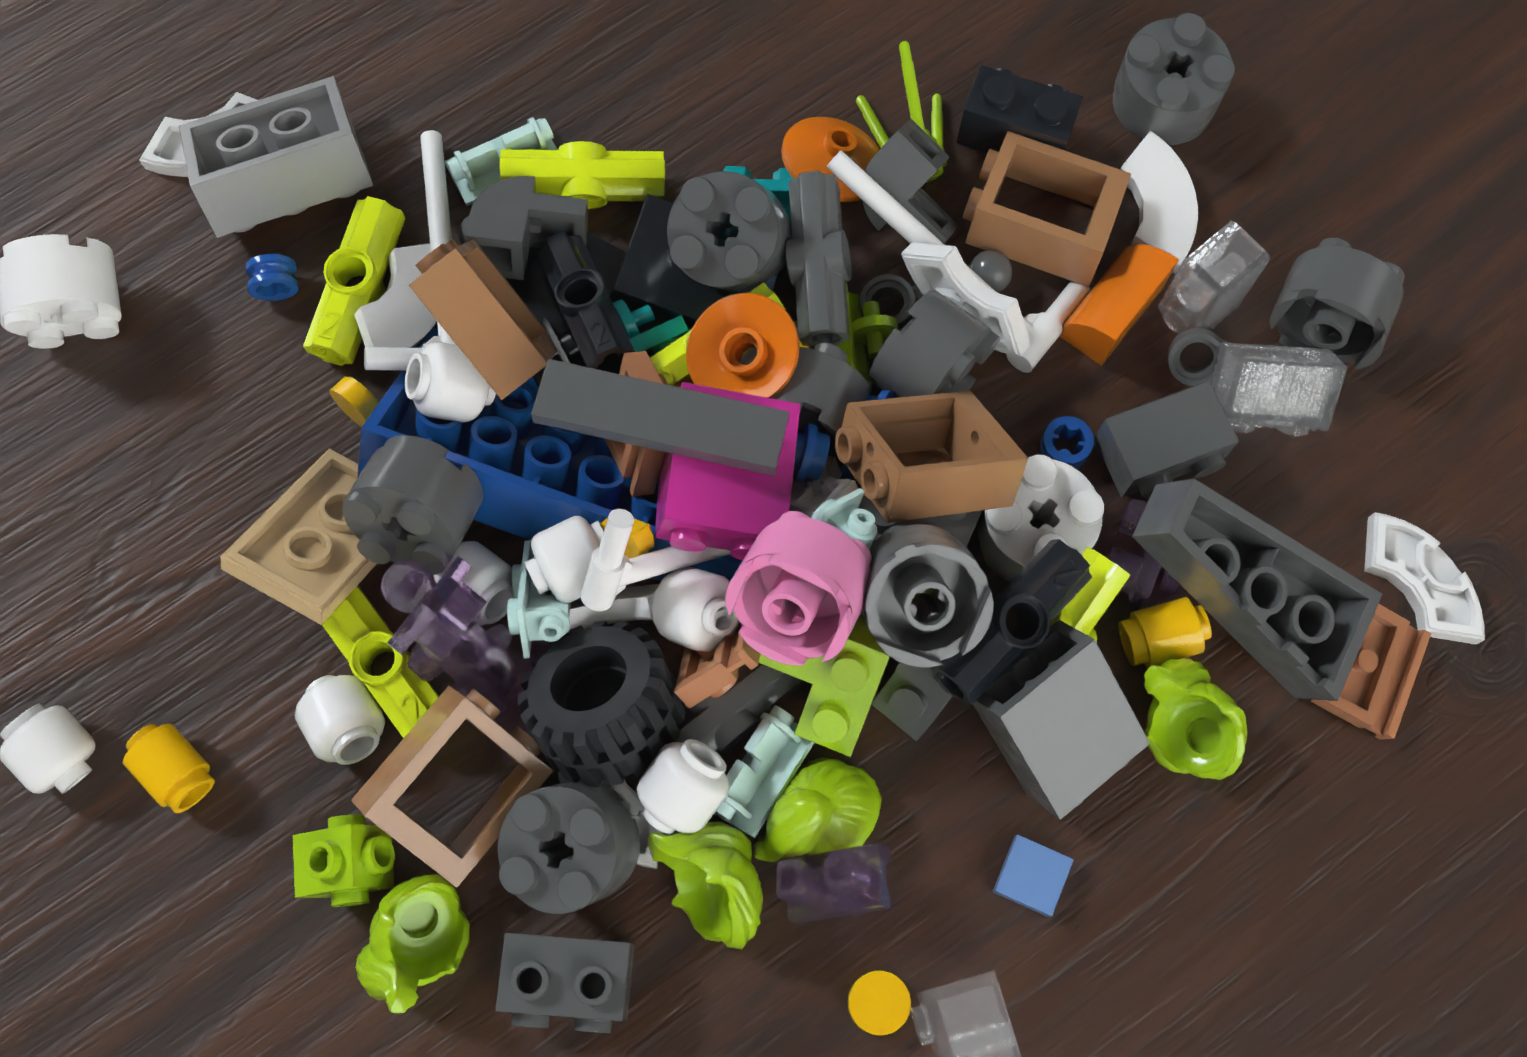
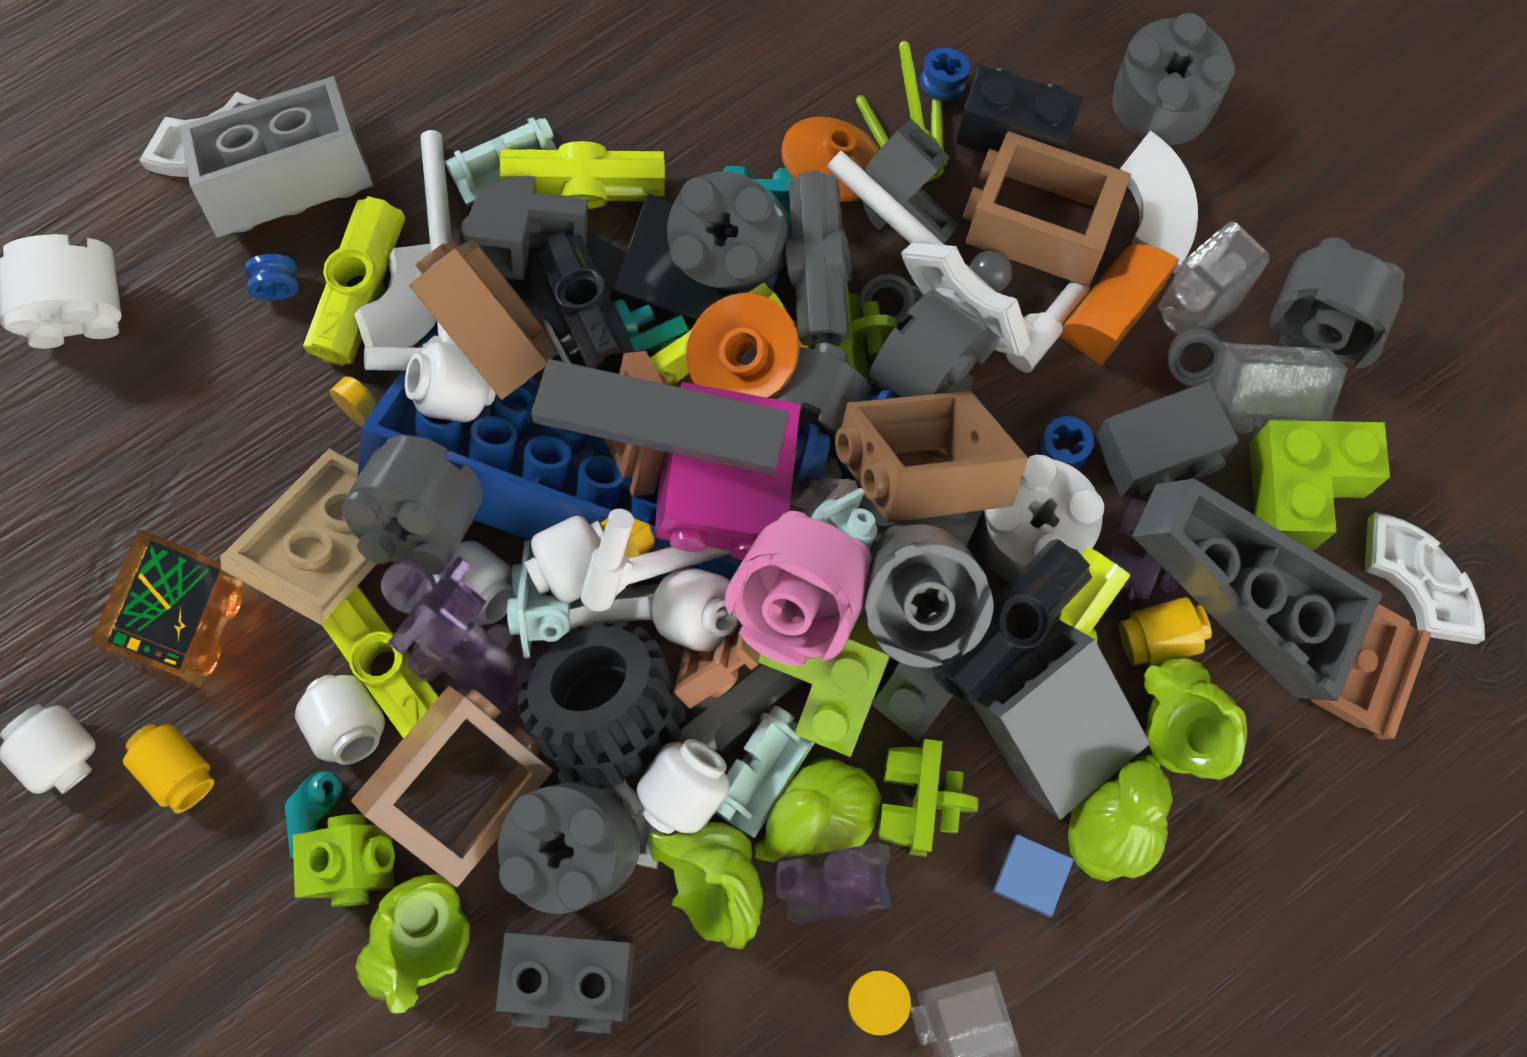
none -> slope [90,529,243,688]
none -> teal arm [285,771,343,859]
none -> lime hips [877,739,979,857]
none -> blue bush [920,48,971,101]
none -> lime hair [1068,754,1173,882]
none -> lime brick [1249,420,1390,551]

